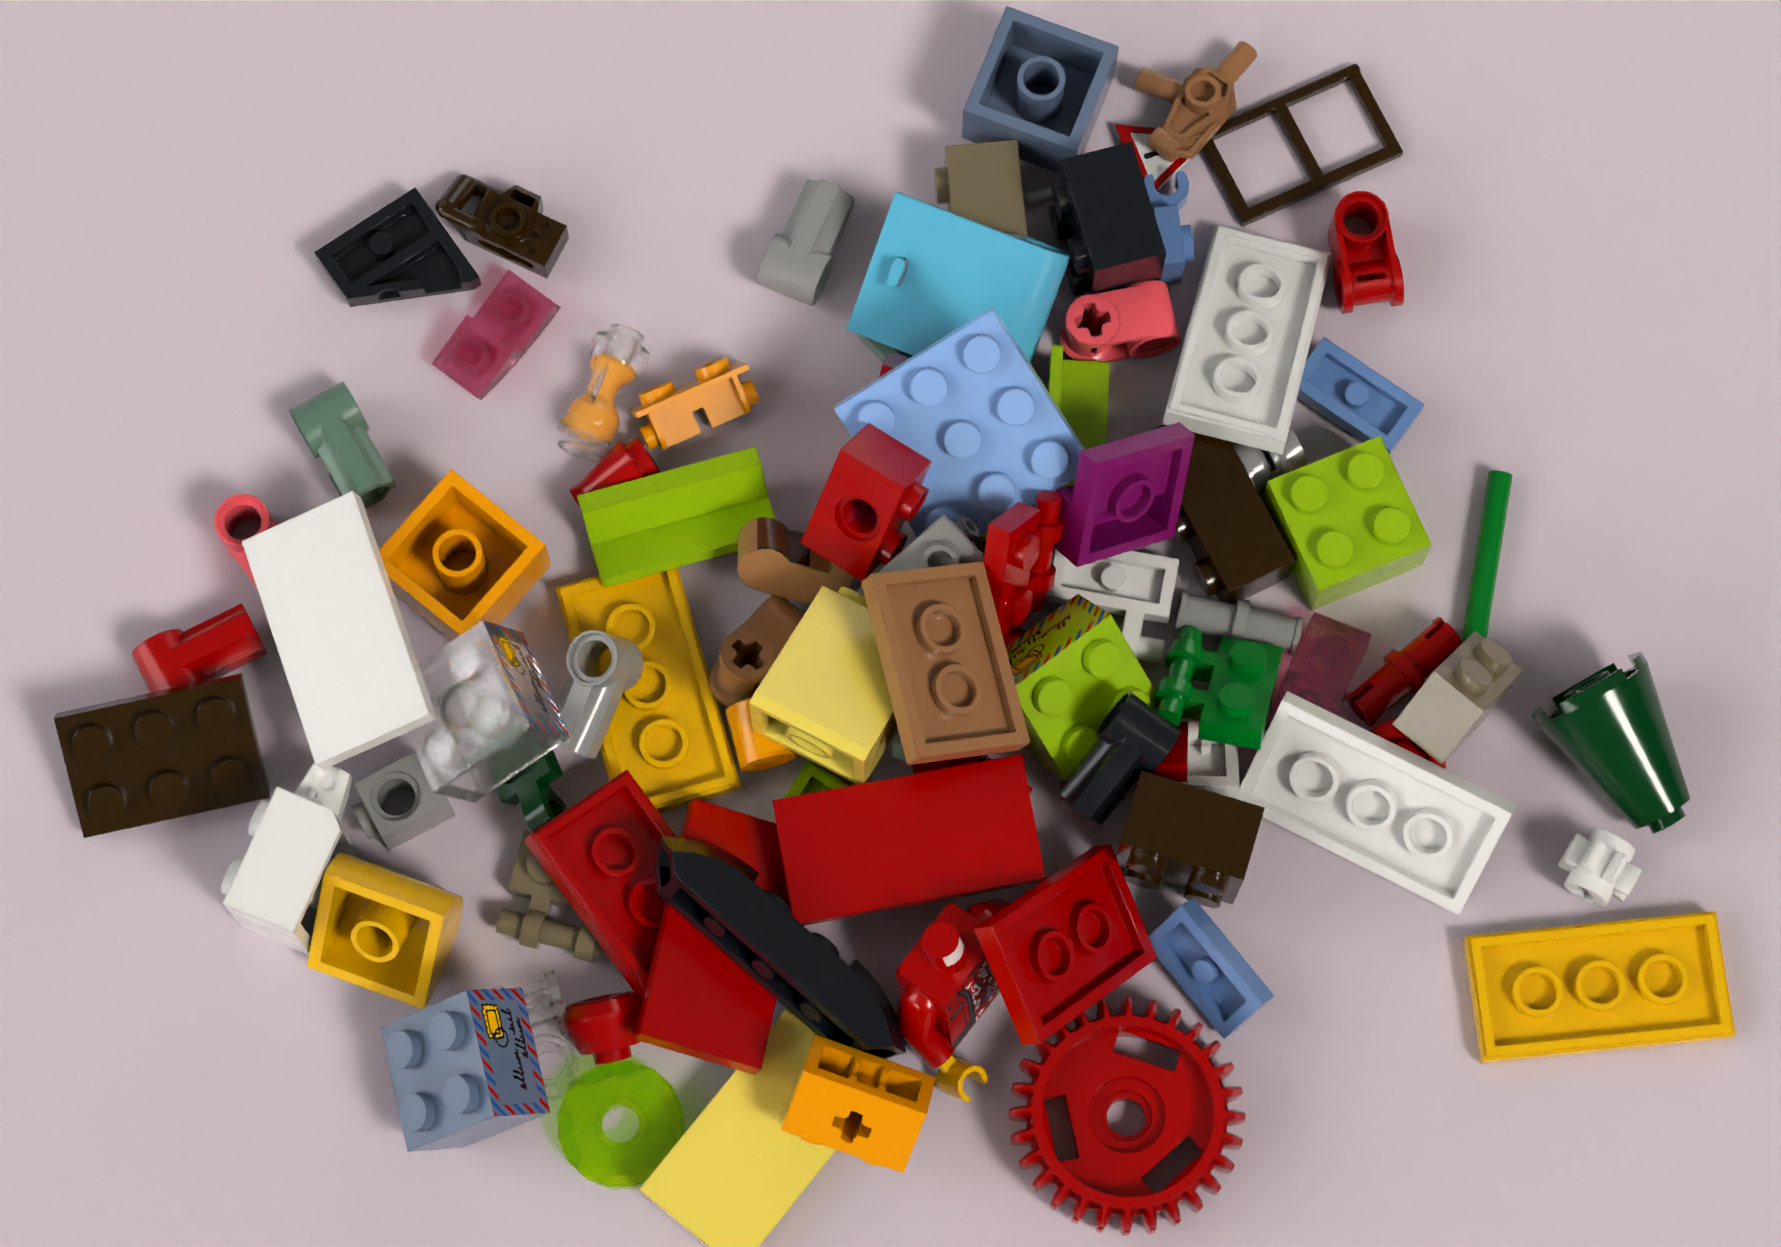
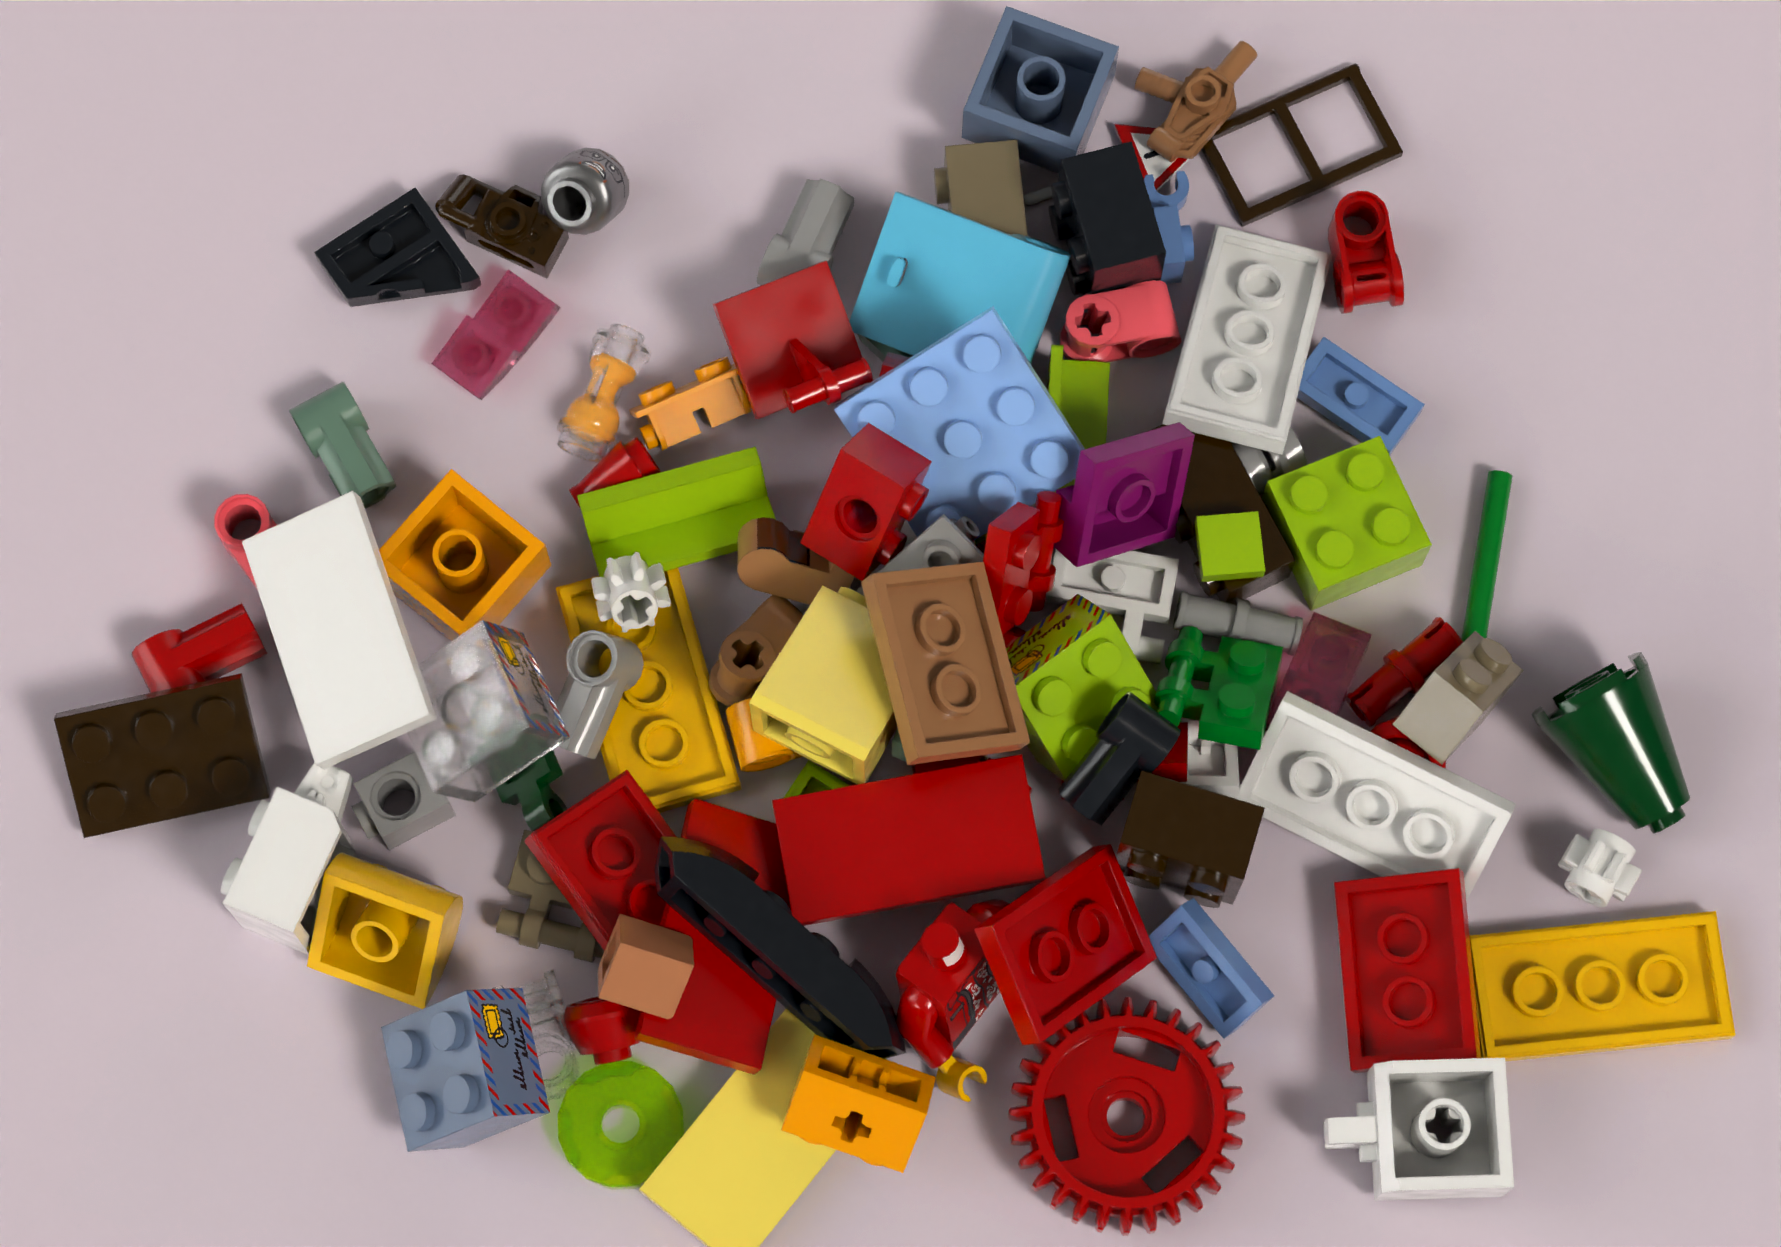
none -> flat silver head [541,148,629,235]
none -> white gear [591,552,671,633]
none -> nougat panel [598,914,694,1019]
none -> red plate [712,260,873,419]
none -> lime tile [1195,511,1265,582]
none -> white hinge [1324,1058,1514,1200]
none -> red plate [1334,868,1481,1073]

